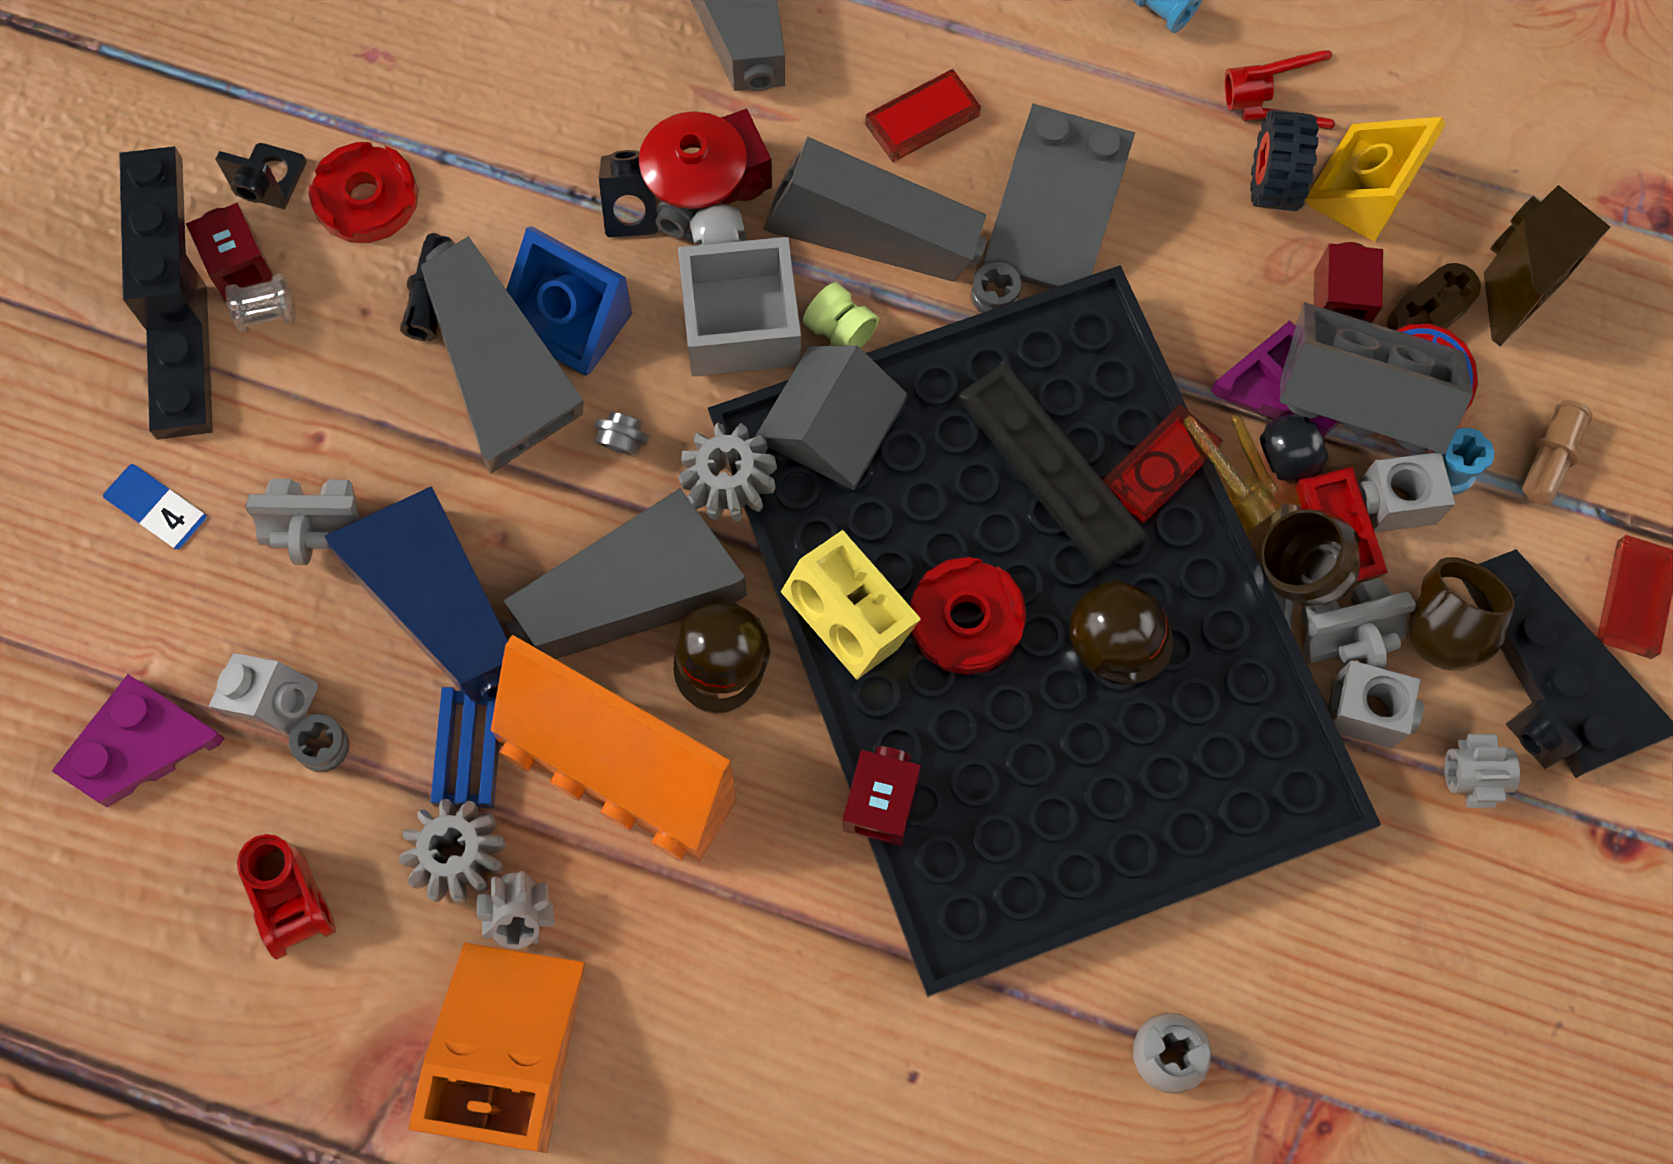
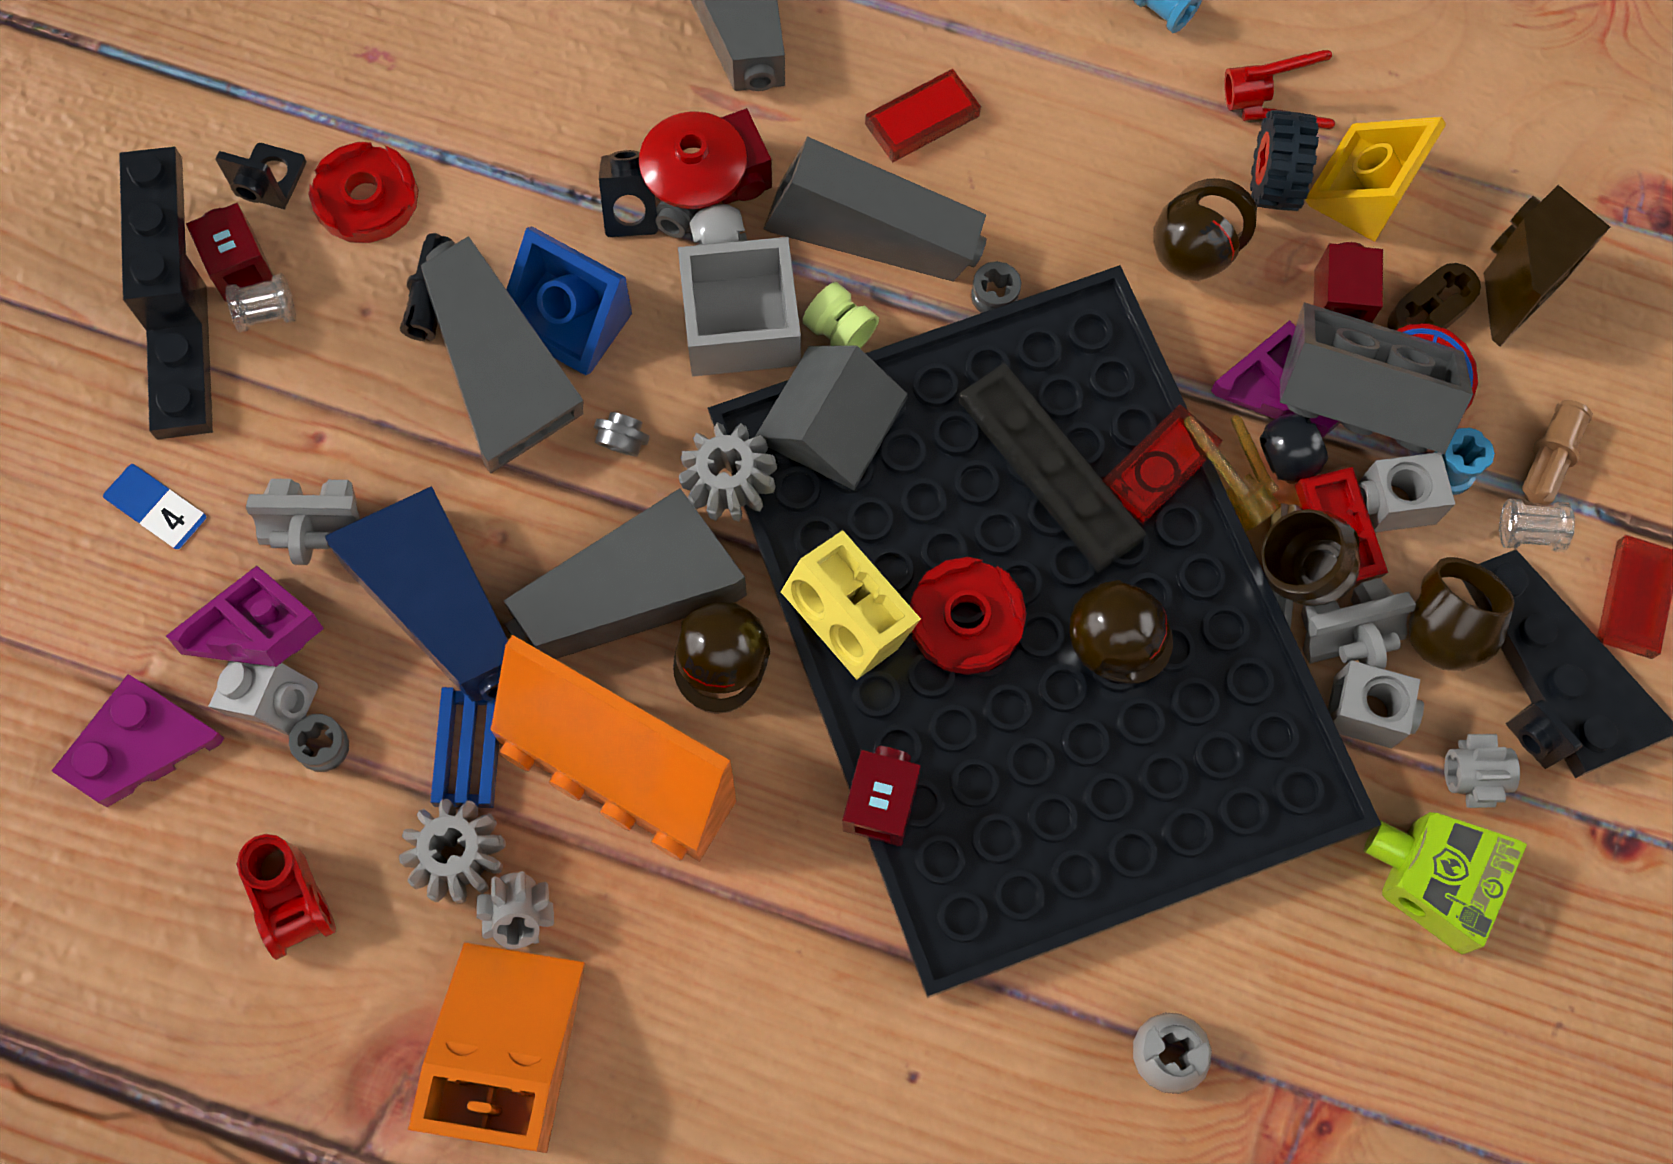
dark grey slope [983,103,1136,289] -> none
none -> magenta wing [166,566,324,667]
none -> dark brown helmet [1153,178,1257,281]
none -> torso [1364,812,1527,955]
none -> clear bush [1499,498,1575,552]

